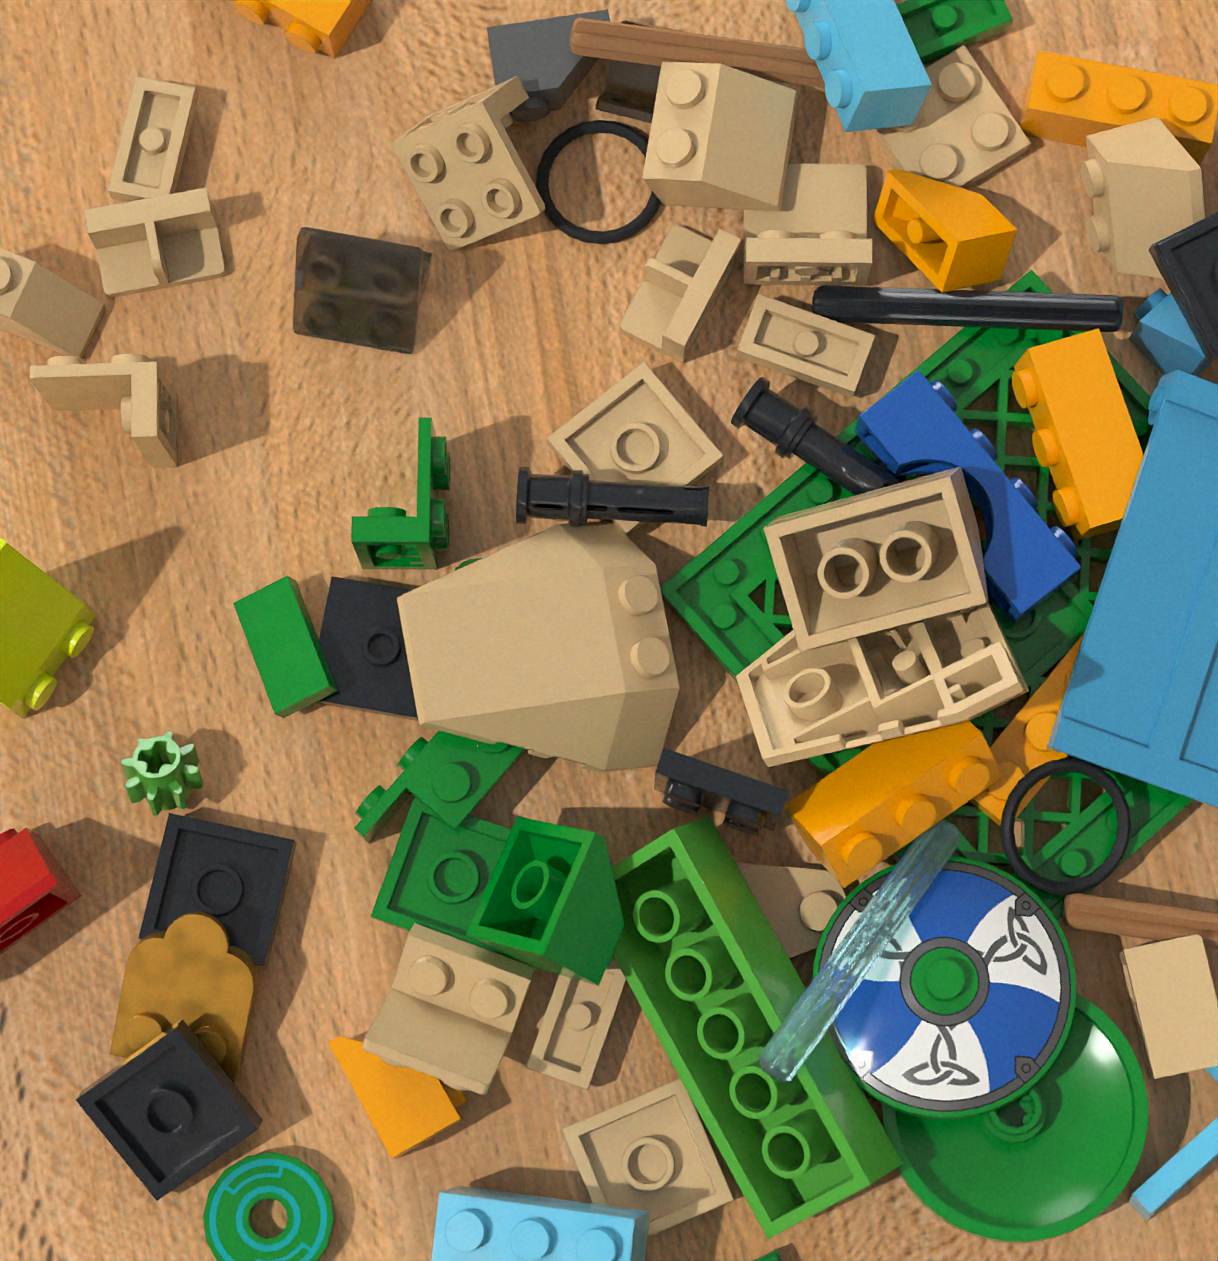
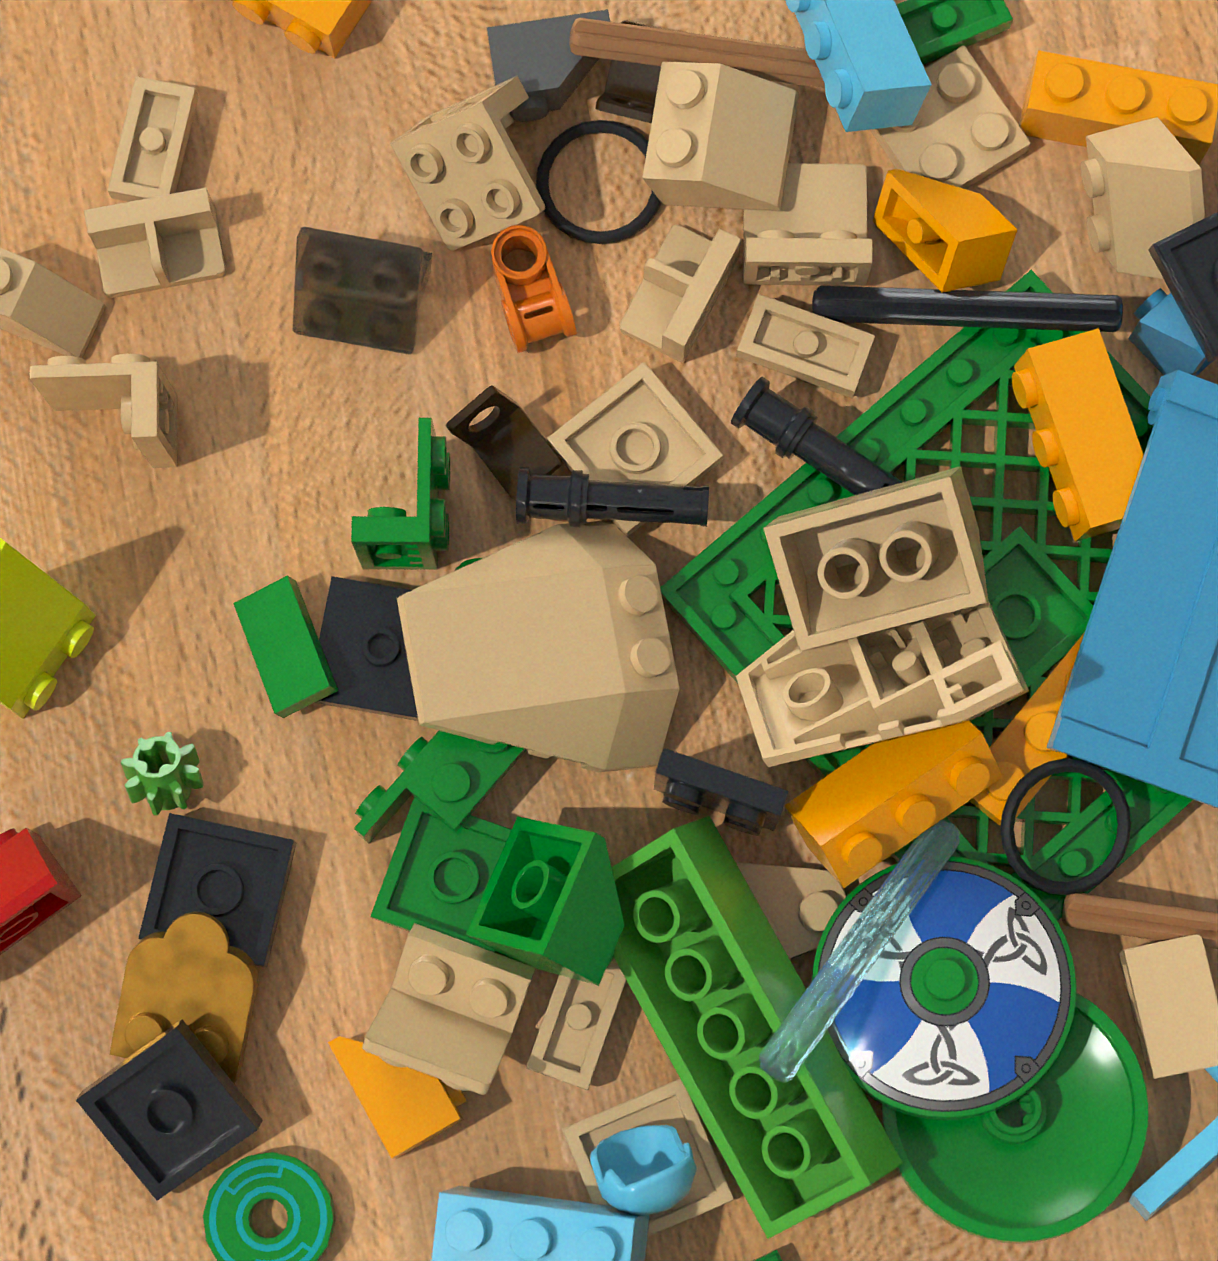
blue arch [854,370,1081,626] -> none
none -> dark brown bracket [446,385,562,501]
none -> orange piece [491,225,577,353]
none -> medium azure hair [590,1125,697,1216]

